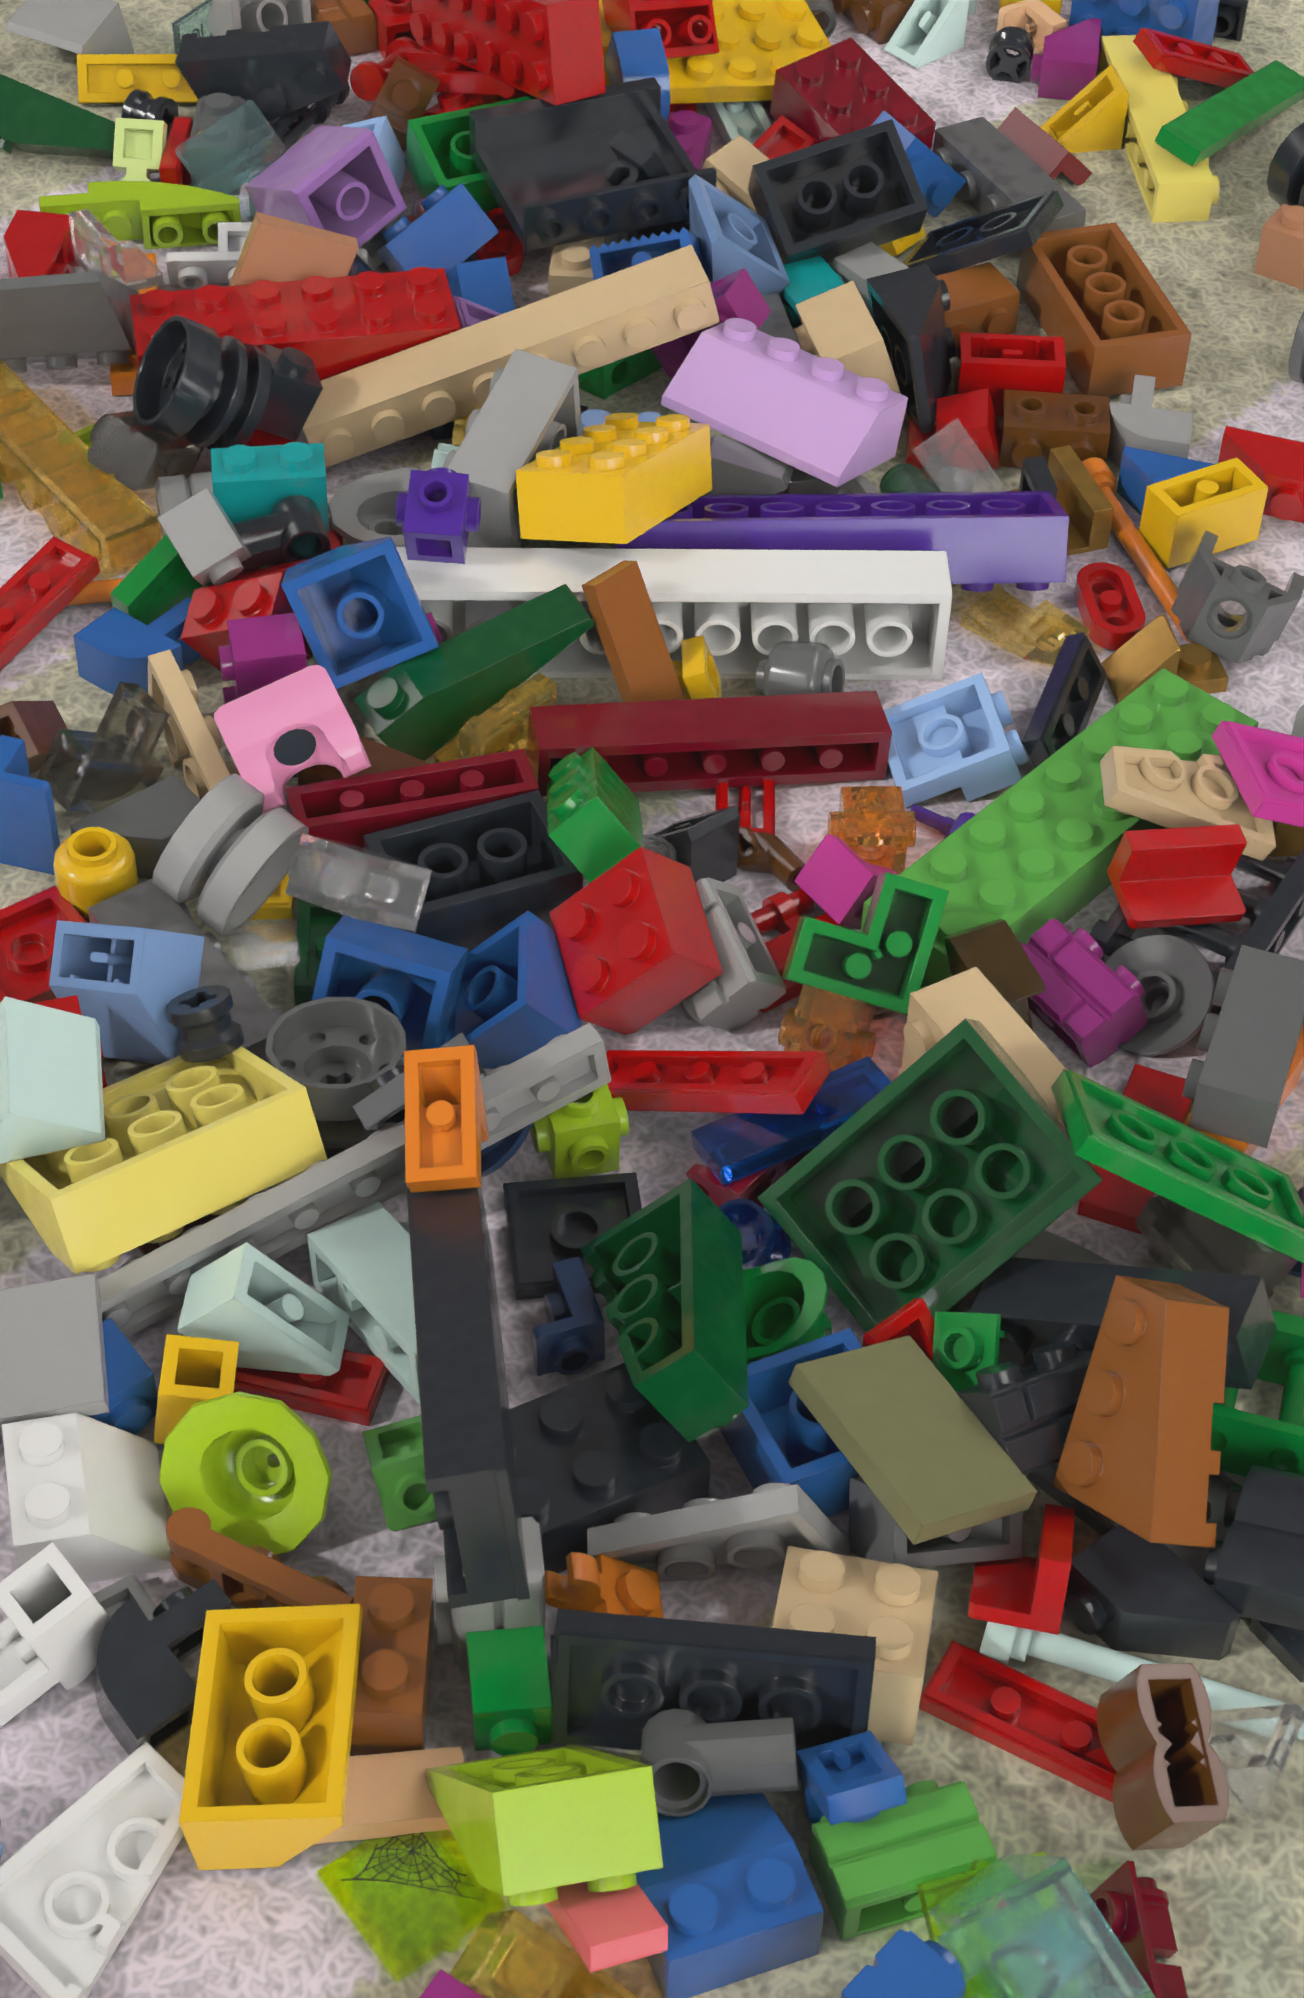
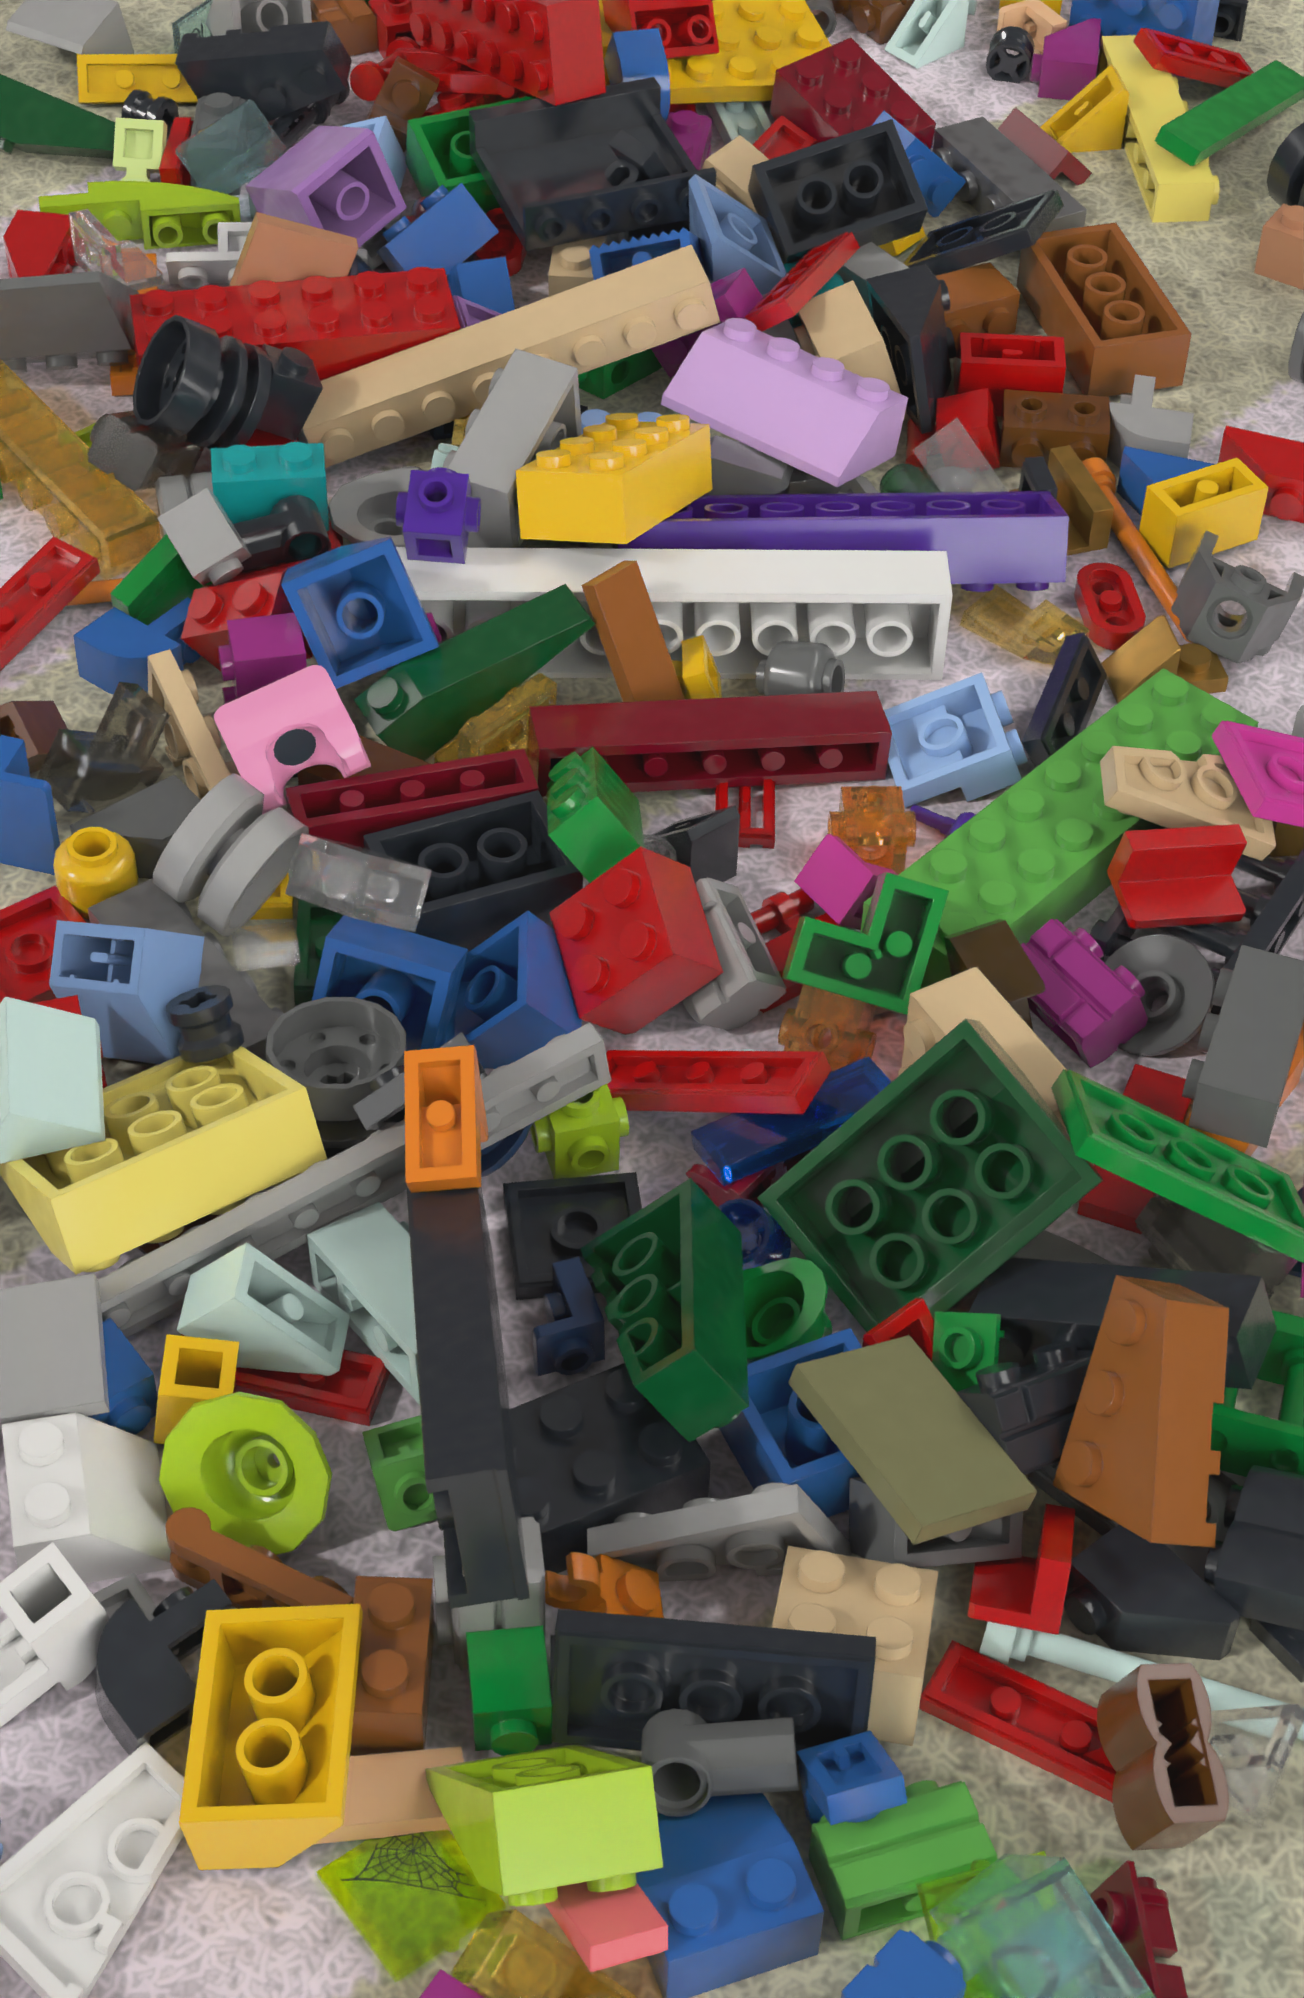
reddish brown arm [737,827,805,891] -> none
none -> red tile [745,231,860,332]

